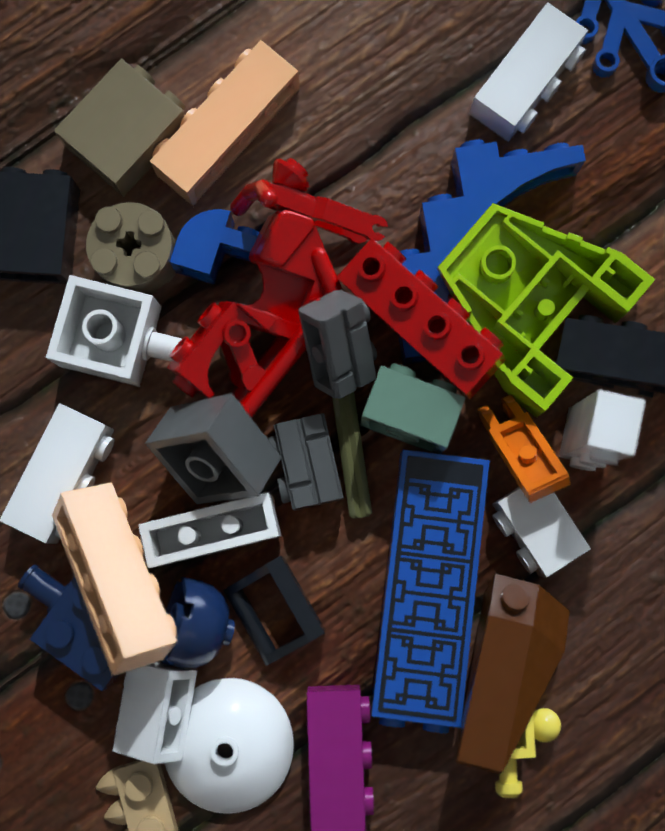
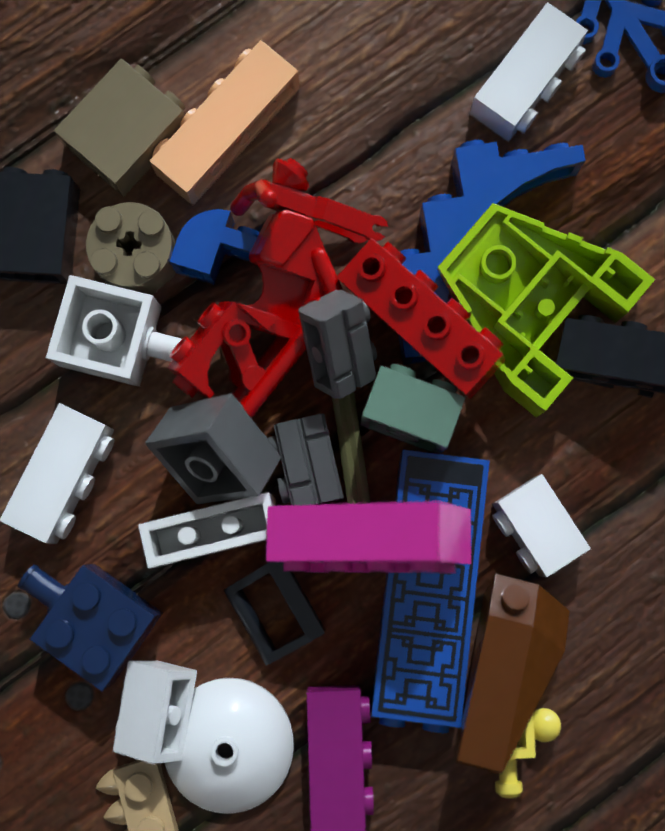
light nougat brick [52,482,177,676] -> none
dark blue cylinder [159,577,235,668] -> none
orange hinge [478,395,570,503] -> none
white brick [559,390,645,471] -> none
none -> dark pink piece [266,502,471,573]

